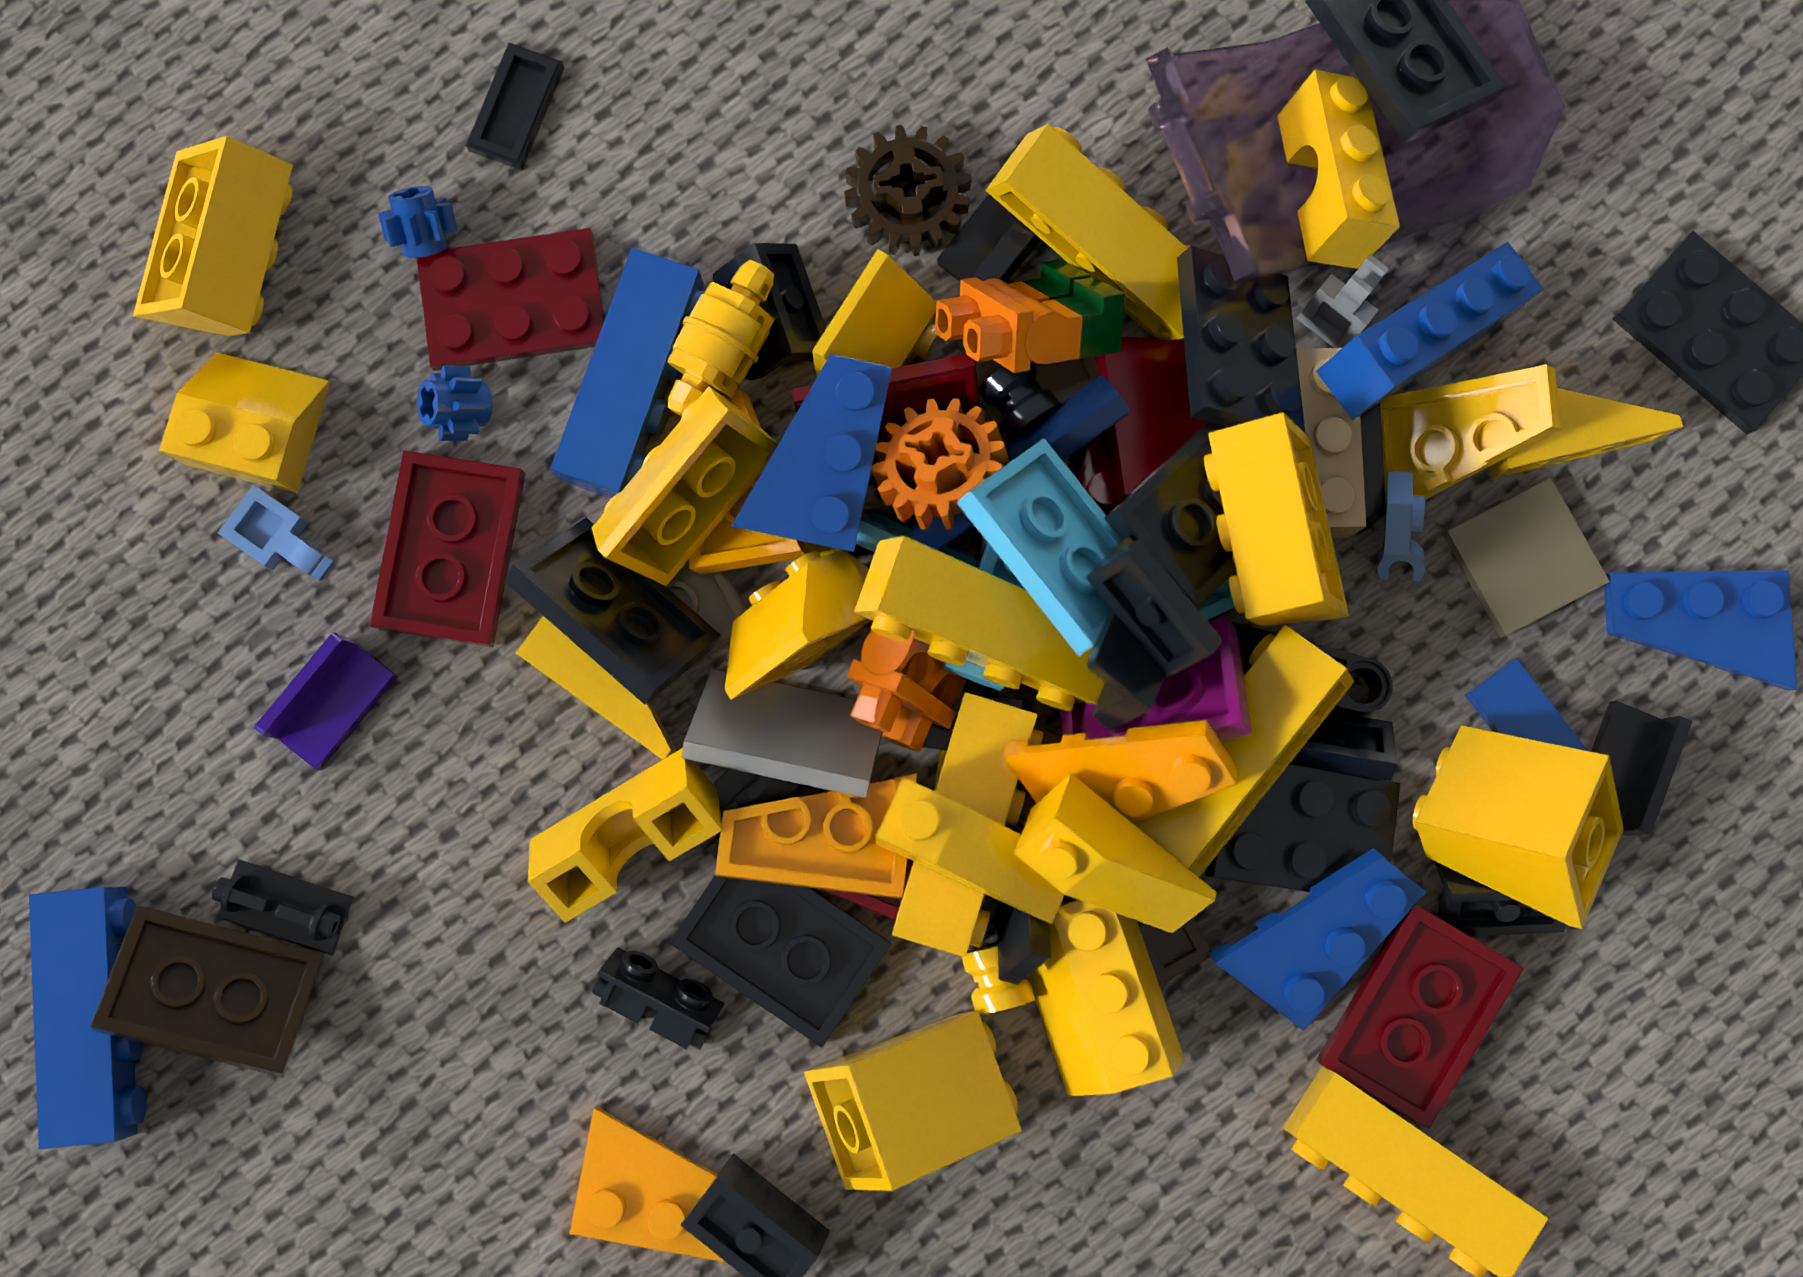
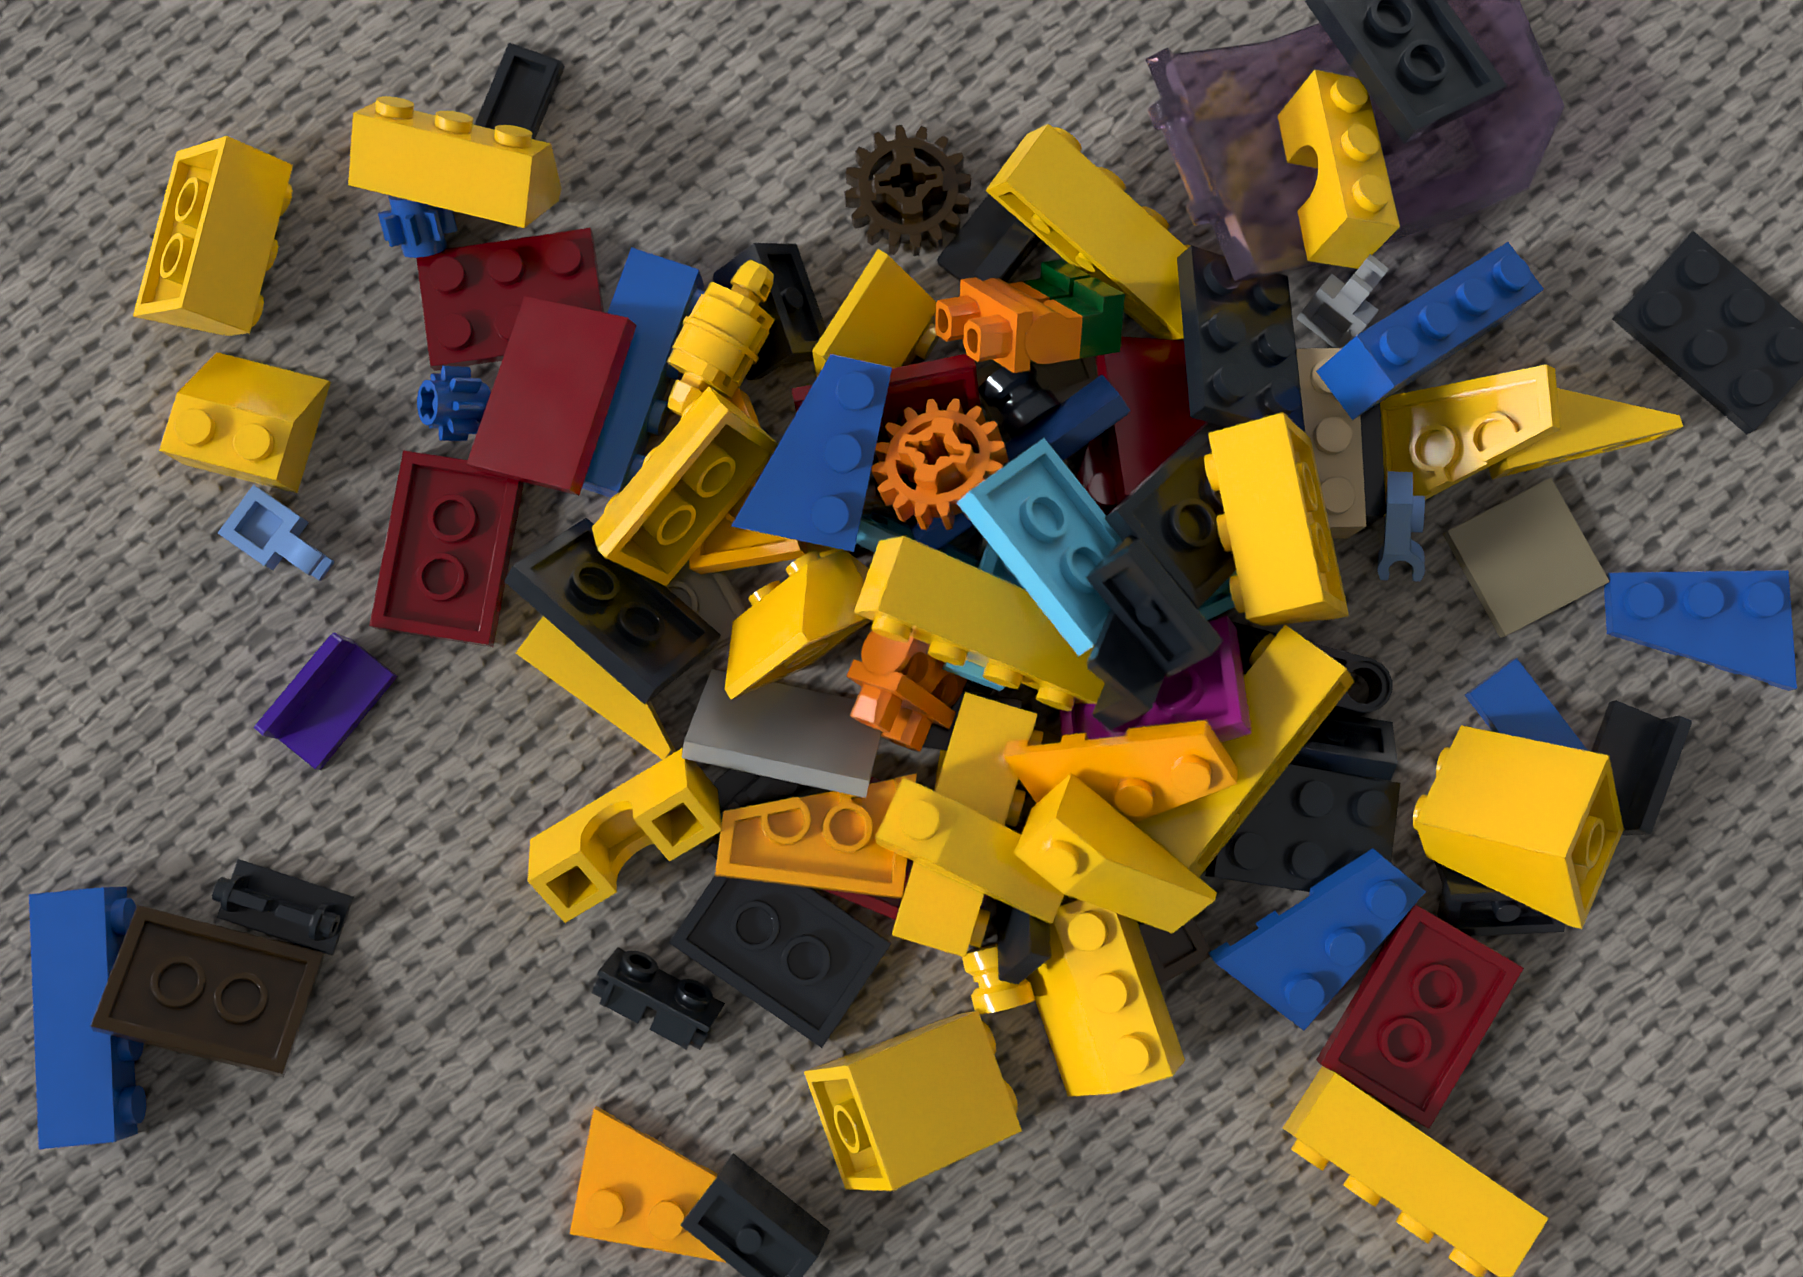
none -> yellow slope [348,96,562,228]
none -> dark red tile [466,296,637,496]

